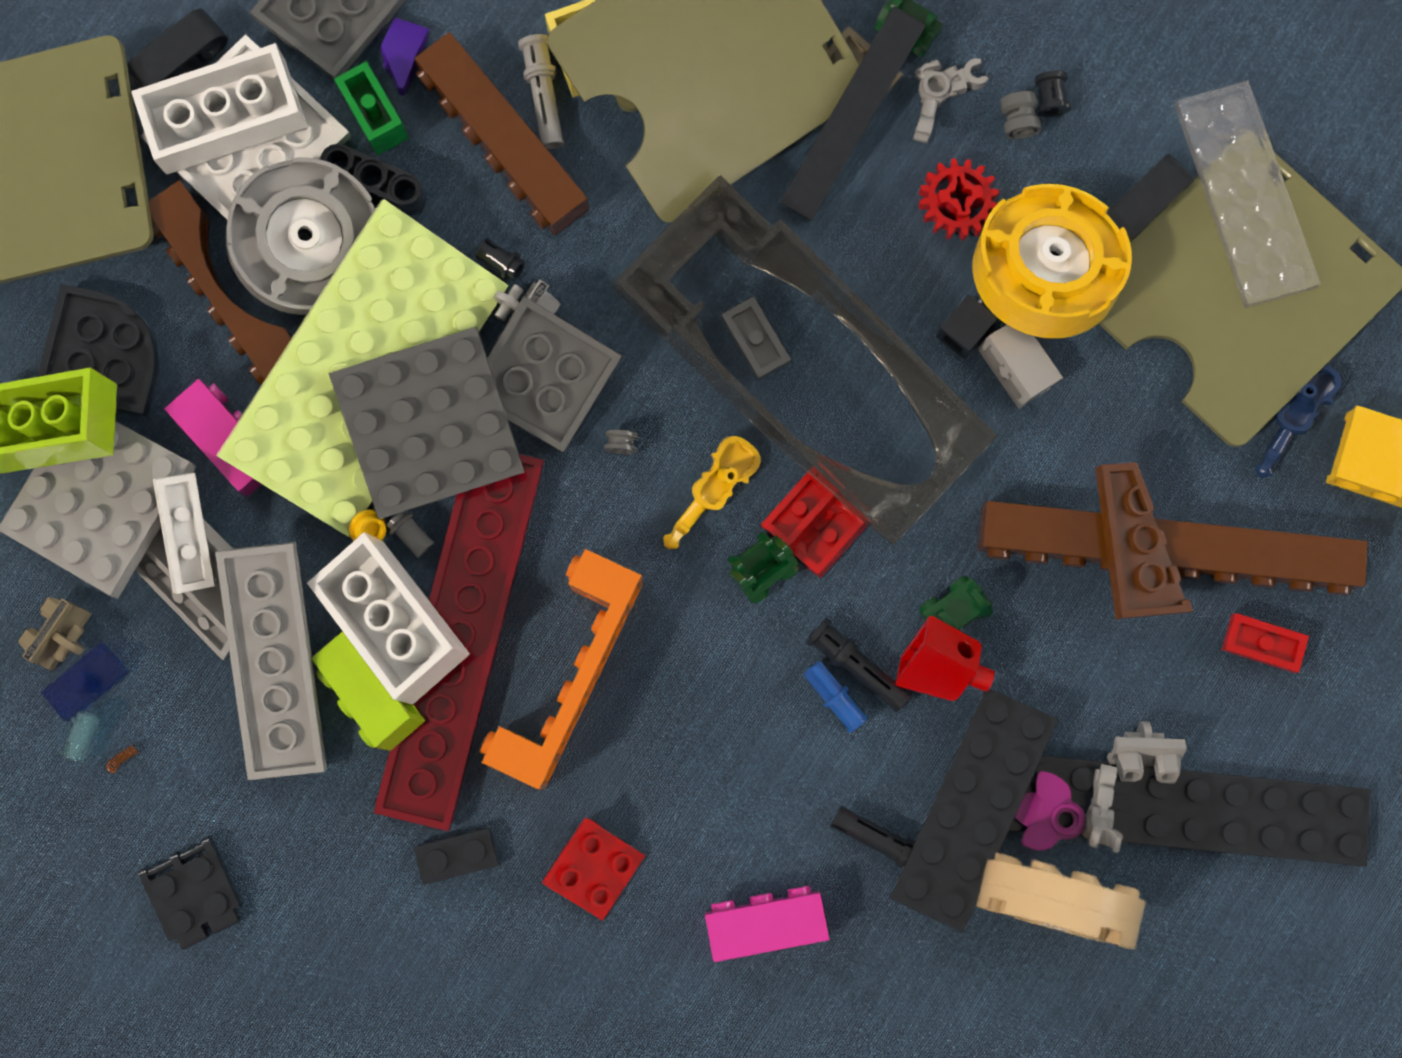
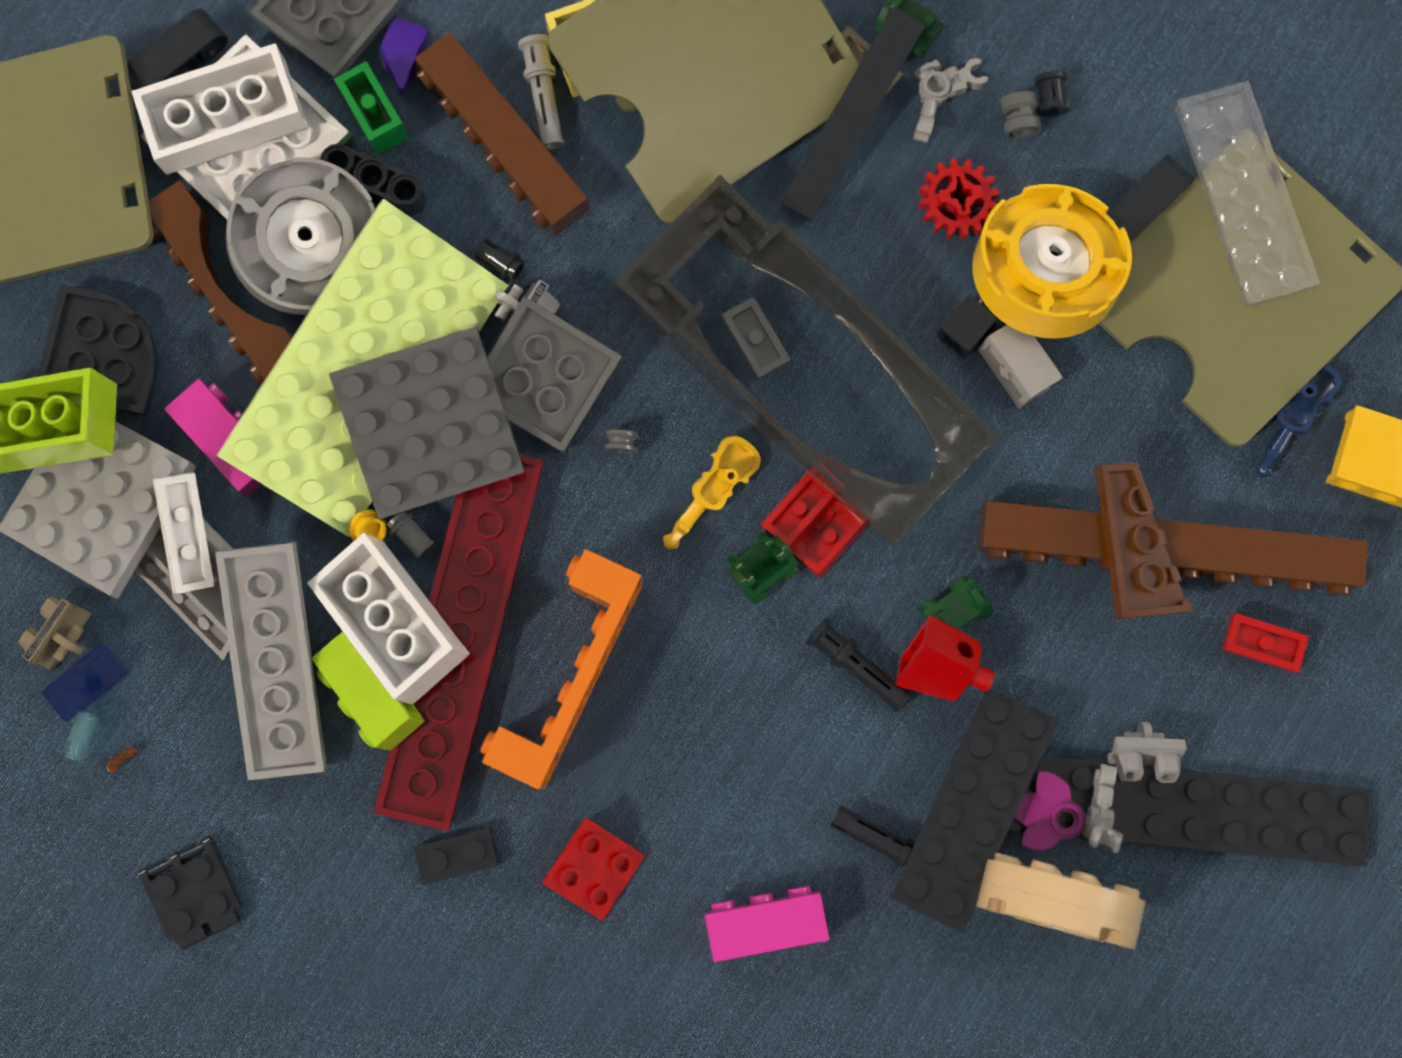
blue axle [804,661,868,733] -> none

